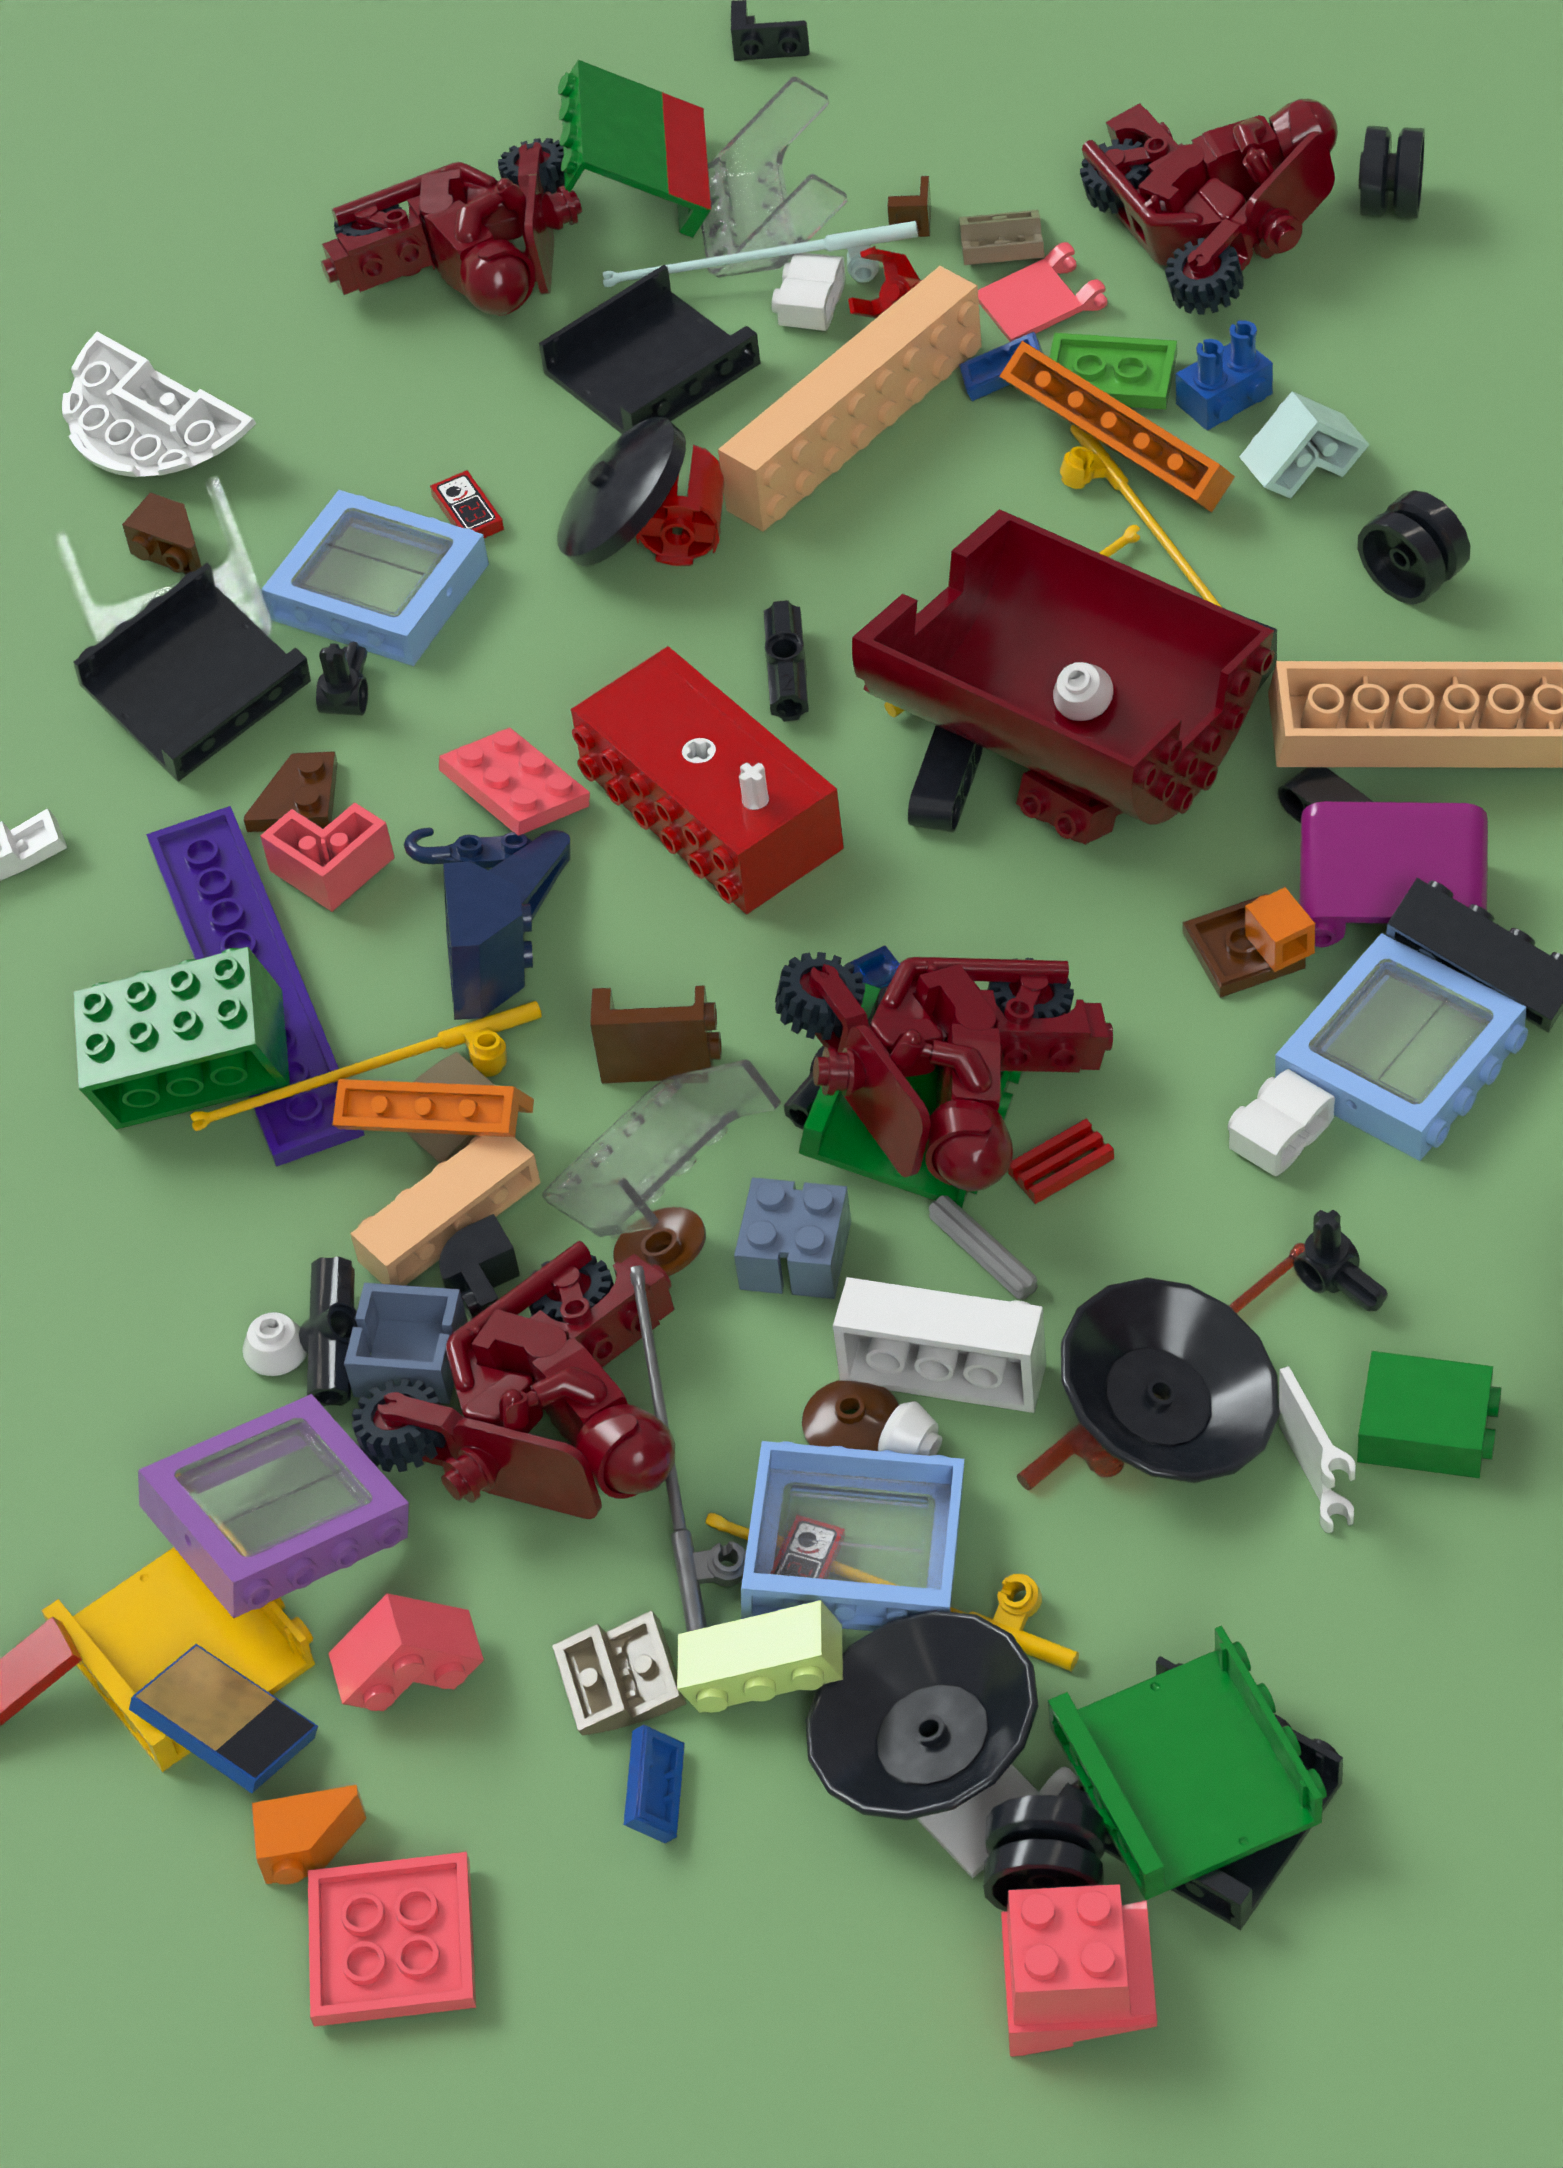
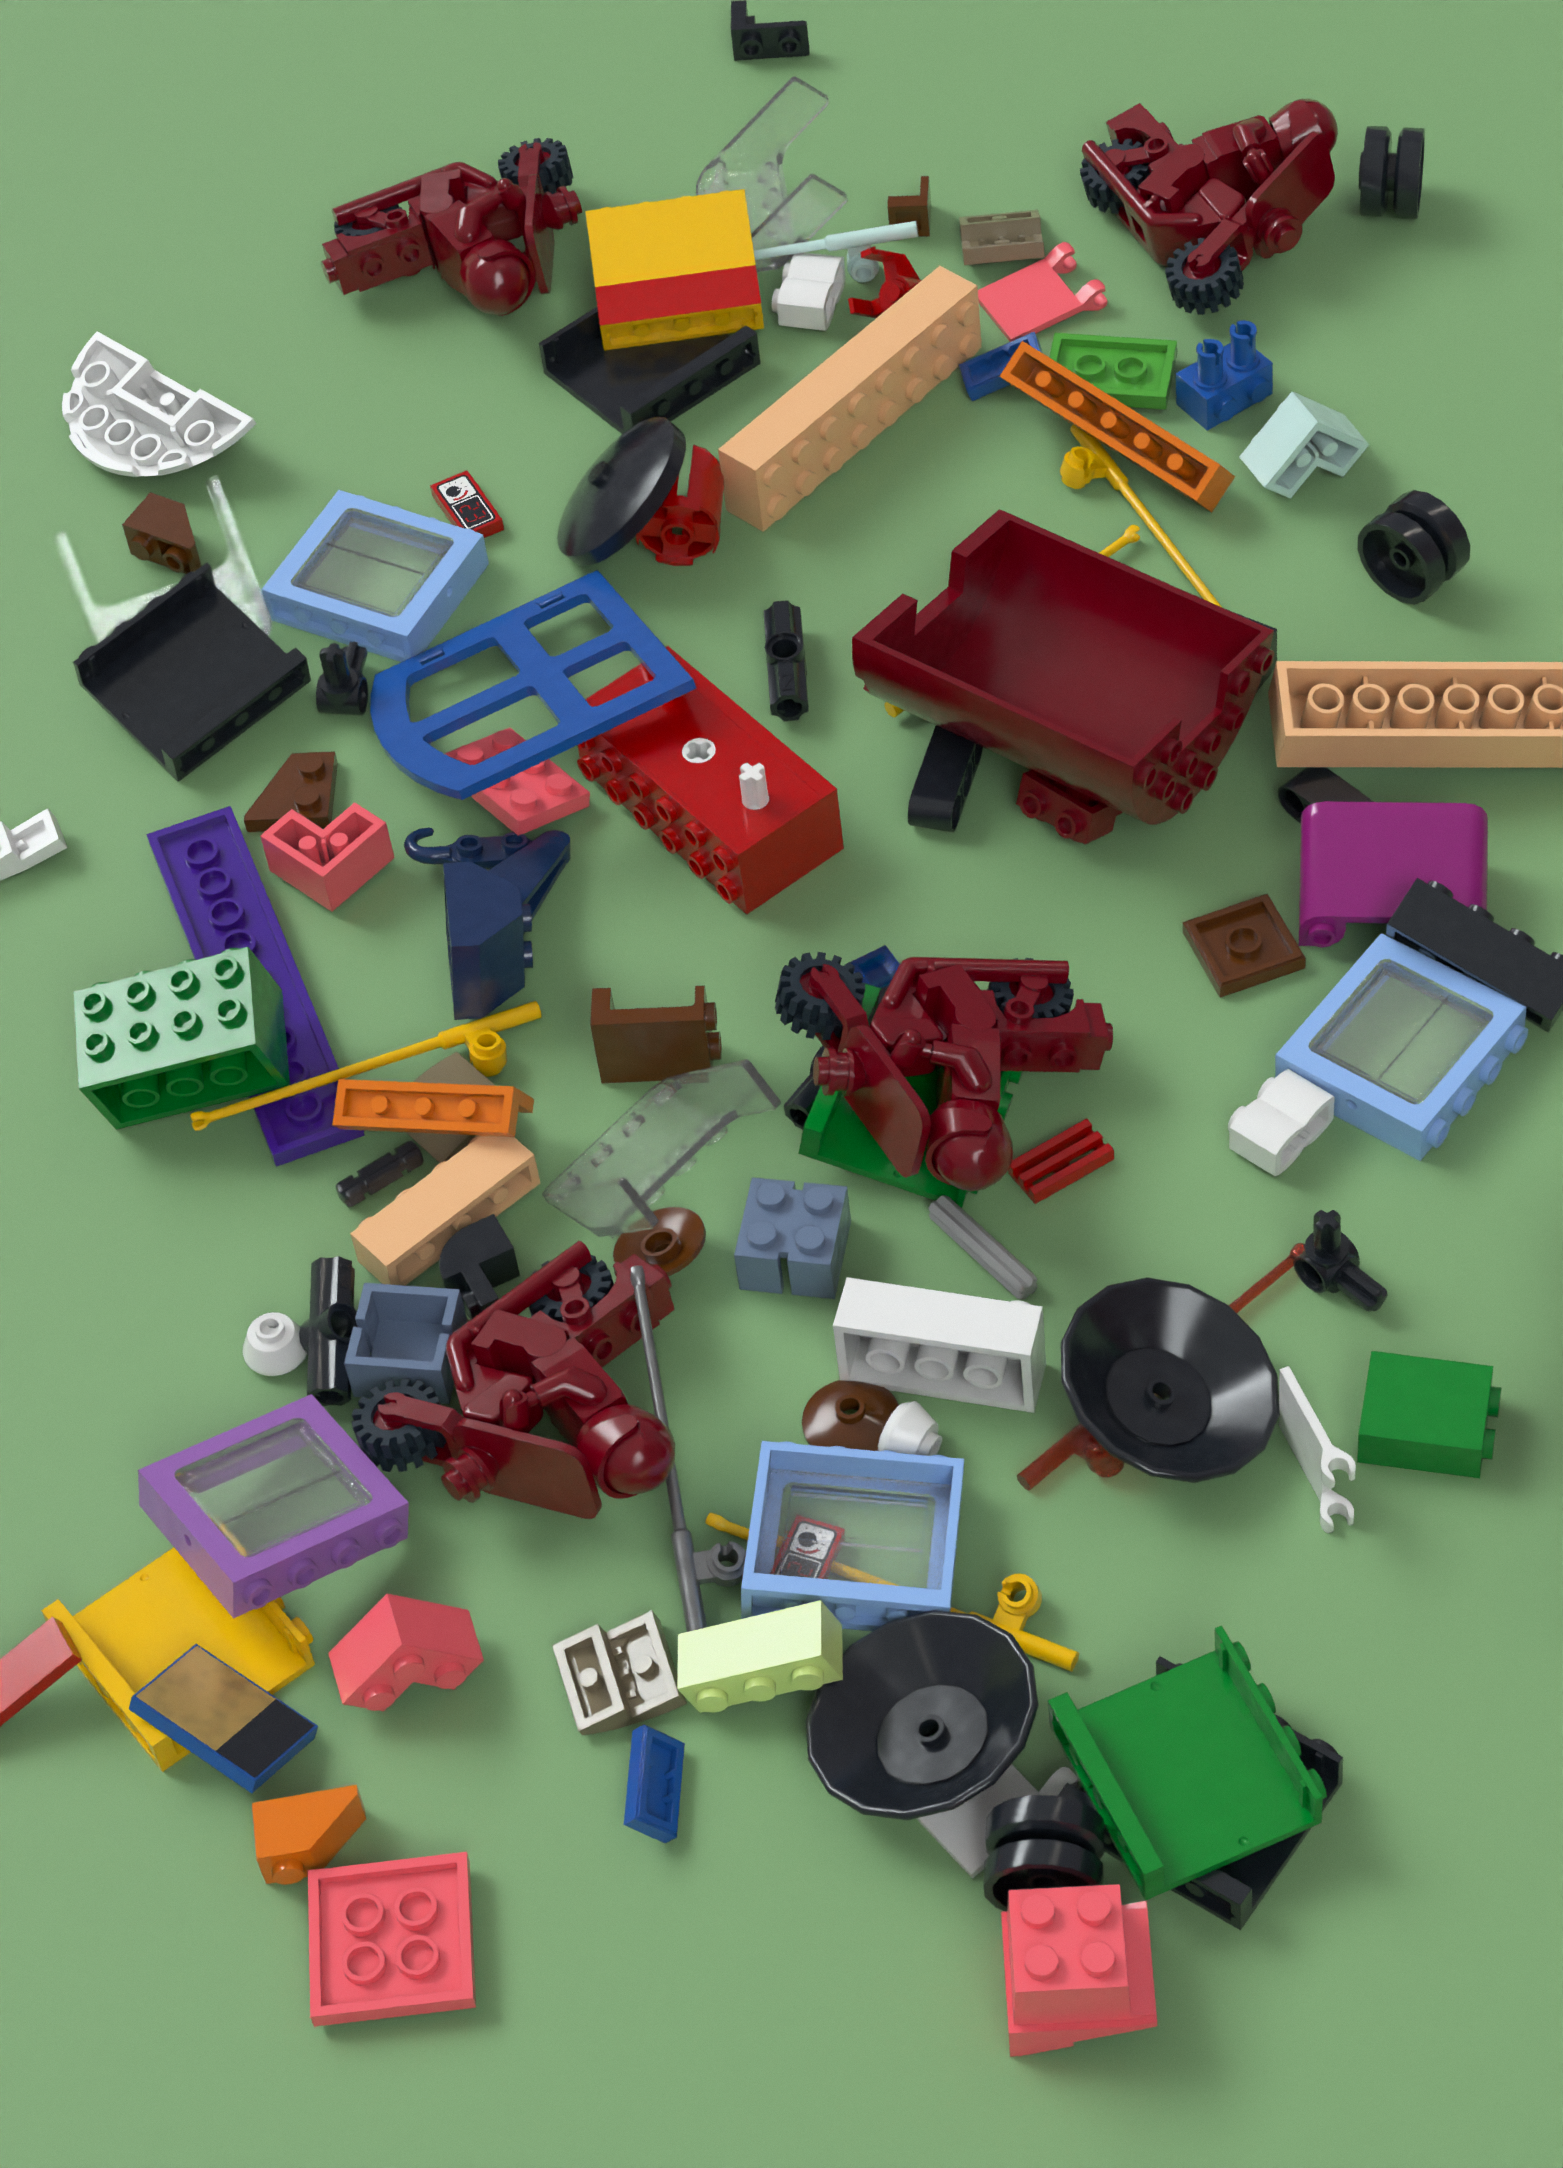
green panel [558,60,711,238] -> none
white cone [1053,662,1113,721] -> none
orange brick [1245,887,1315,972] -> none
none -> black axle [335,1141,424,1207]
none -> blue window [370,570,696,800]
none -> yellow panel [585,189,764,351]

